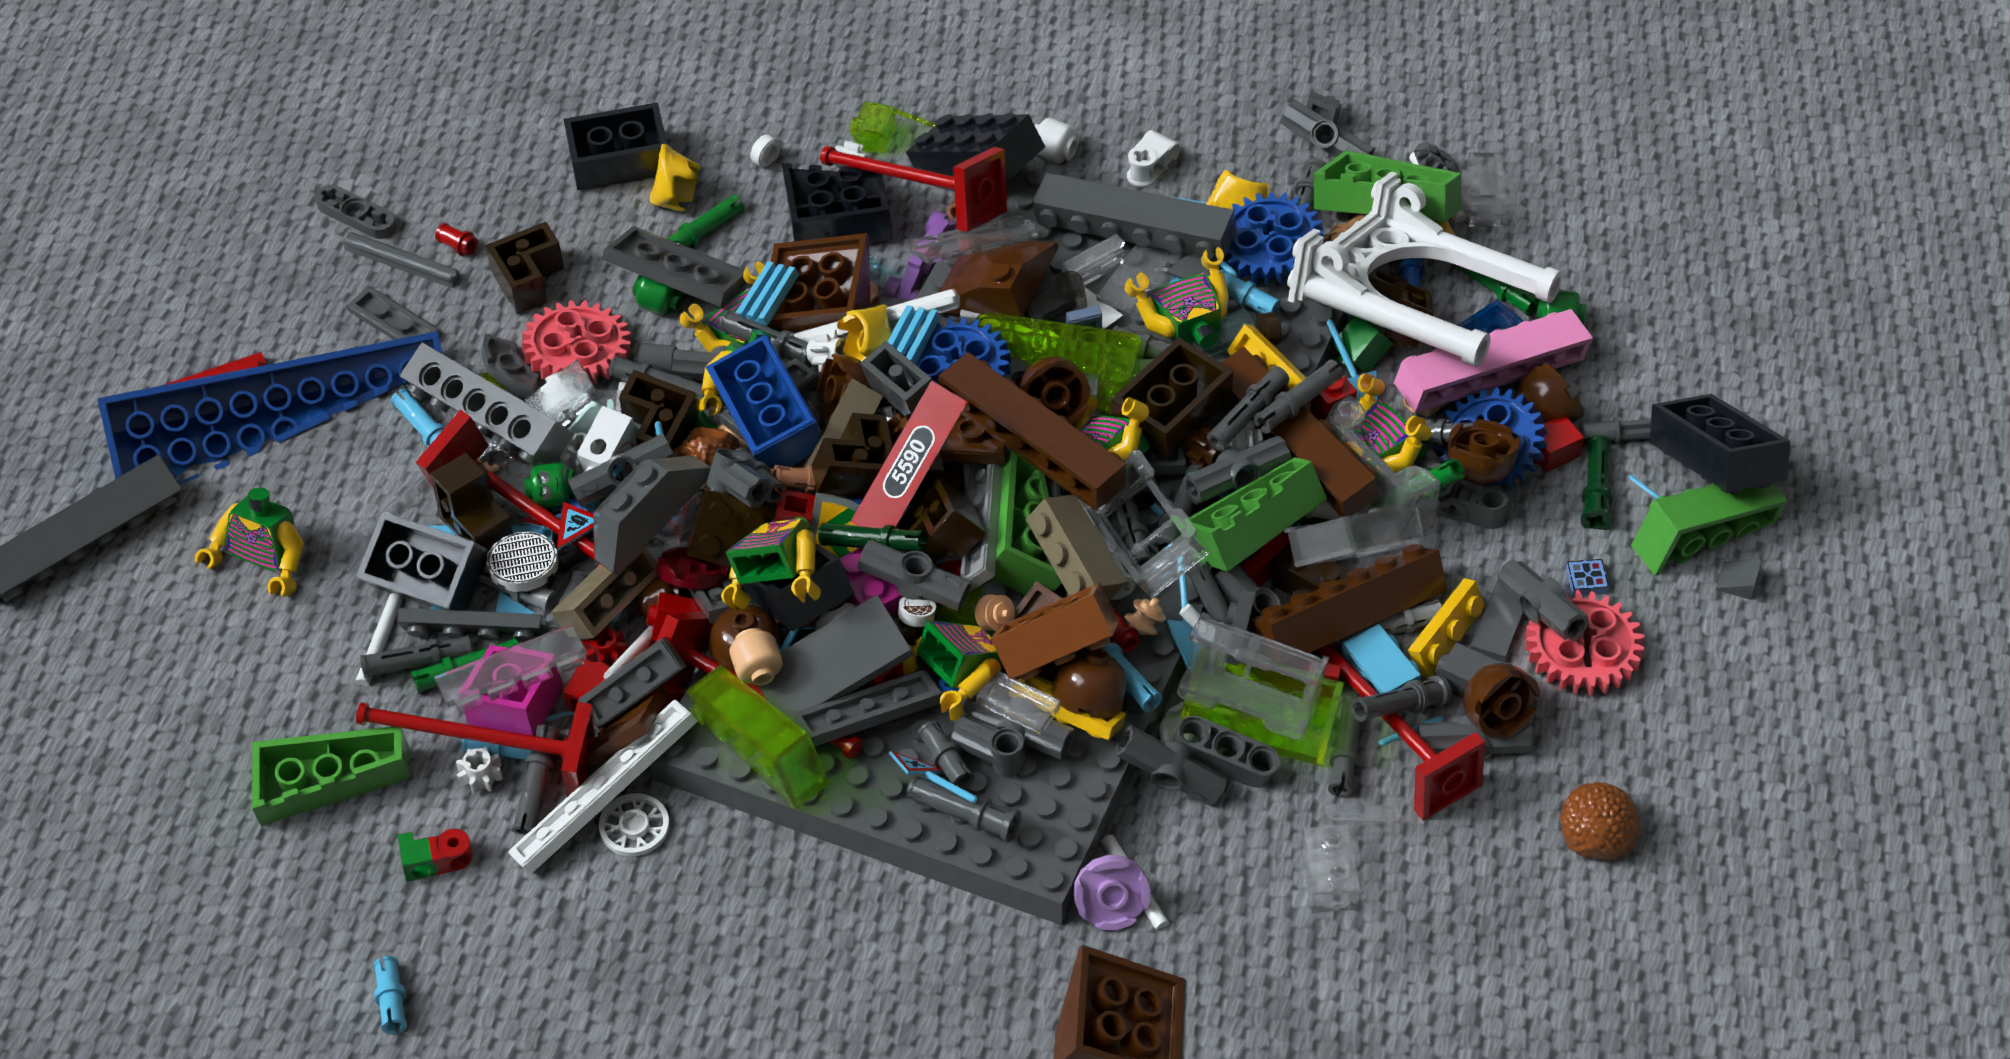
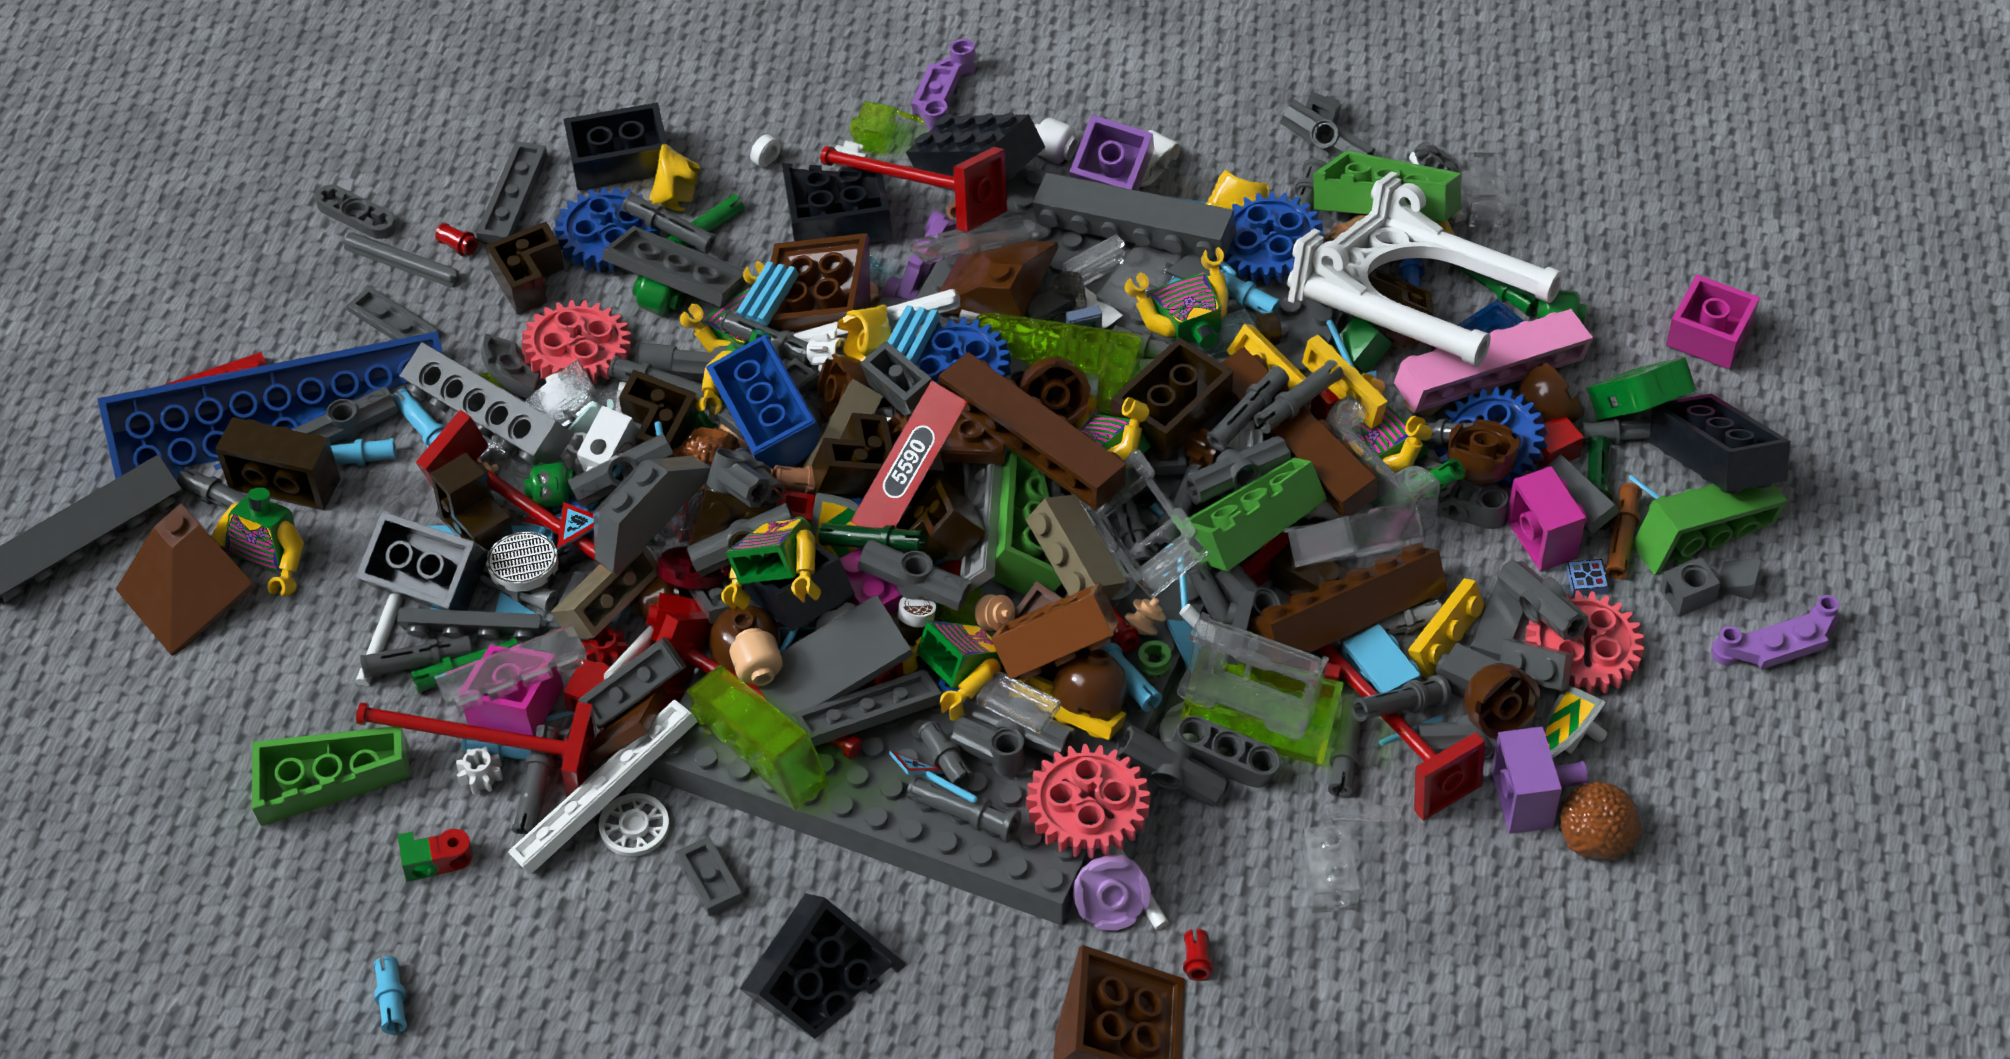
none -> reddish brown slope [116,504,256,656]
none -> dark grey pin [177,467,247,510]
none -> dark brown brick [215,417,341,511]
none -> dark grey piece [292,387,398,445]
none -> medium azure pin [331,438,397,466]
none -> dark grey plate [476,141,548,243]
none -> blue gear [554,187,661,273]
none -> dark grey pin [622,192,716,253]
none -> dark grey plate [675,836,743,916]
none -> dark grey piece [687,503,795,577]
none -> black wedge [740,893,907,1039]
none -> medium lavender plate [911,39,976,131]
none -> coral gear [1026,744,1150,858]
none -> medium lavender brick [1069,115,1154,191]
none -> bright green bush [1138,640,1171,678]
none -> red pin [1183,929,1214,981]
none -> yellow plate [1302,335,1388,429]
none -> medium lavender brick [1491,726,1588,834]
none -> dark grey plate [1500,638,1574,691]
none -> dark pink brick [1506,466,1587,572]
none -> dark grey tile [1543,454,1619,534]
none -> shield [1543,685,1607,758]
none -> green axle [1586,357,1697,420]
none -> dark orange pin [1605,483,1642,580]
none -> dark grey brick [1660,557,1721,617]
none -> dark pink brick [1666,274,1760,369]
none -> medium lavender plate [1711,595,1839,670]

